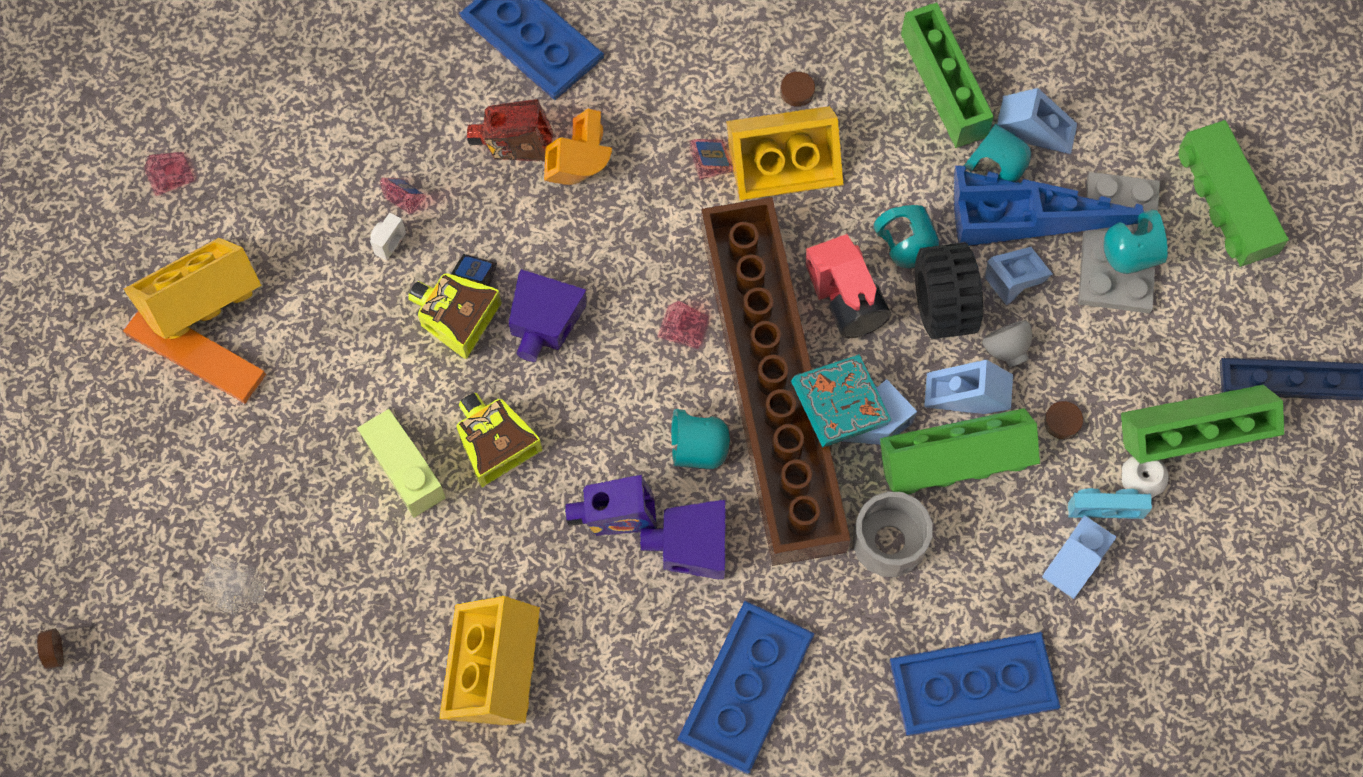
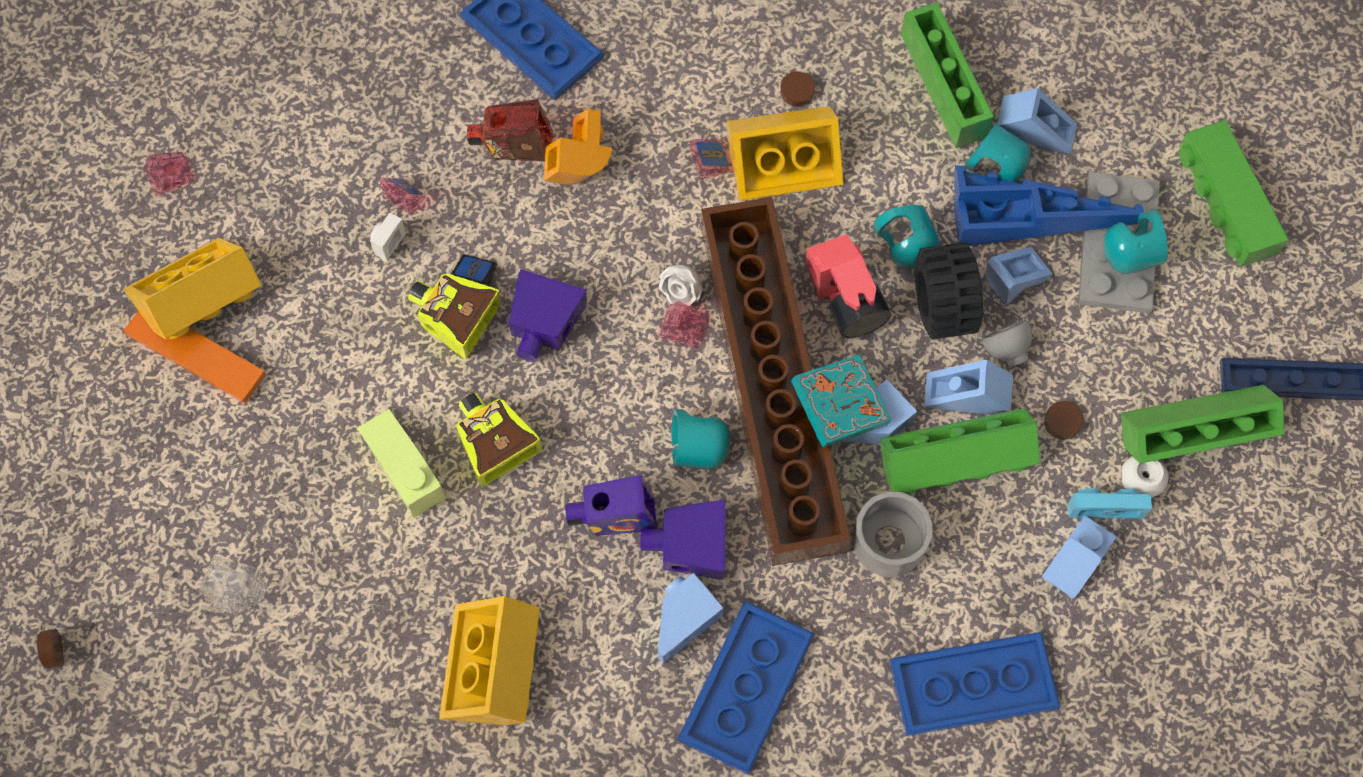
none -> light blue slope [658,573,723,664]
none -> white plate [659,265,702,307]

